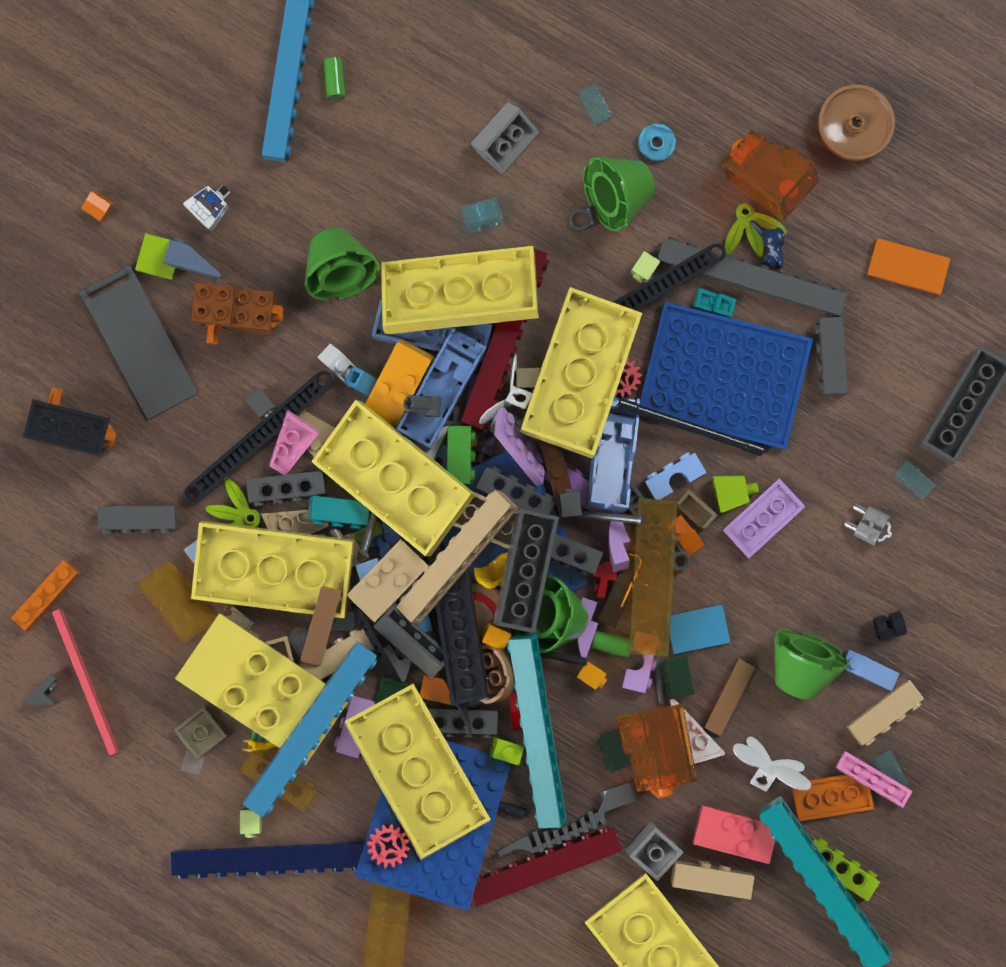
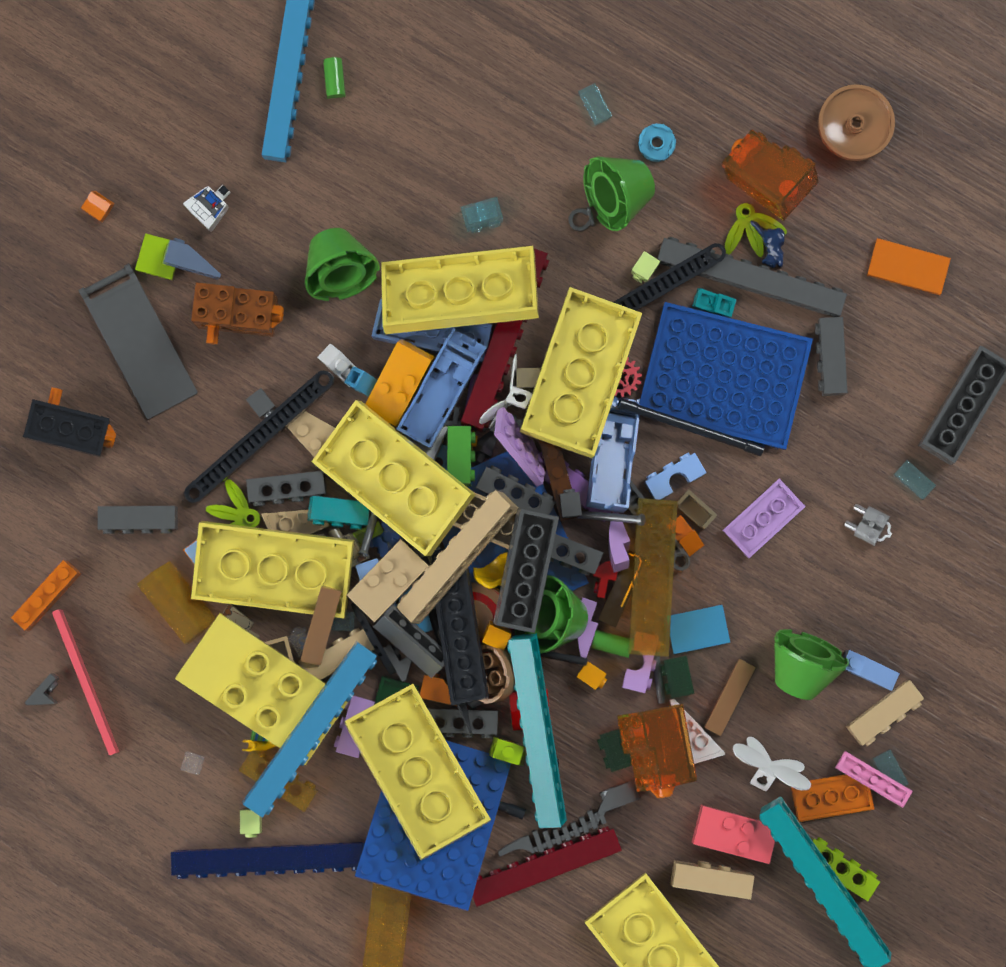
dark tan tile [173,706,228,761] -> none
bright pink wing [269,410,319,475] -> none
coral gear [367,825,410,869] -> none
dark grey piece [403,395,441,417] -> none
light grey slope [470,102,540,174] -> none
light grey slope [625,822,683,881] -> none
lime torso [712,476,759,514] -> none
black wheel [873,611,907,641] -> none

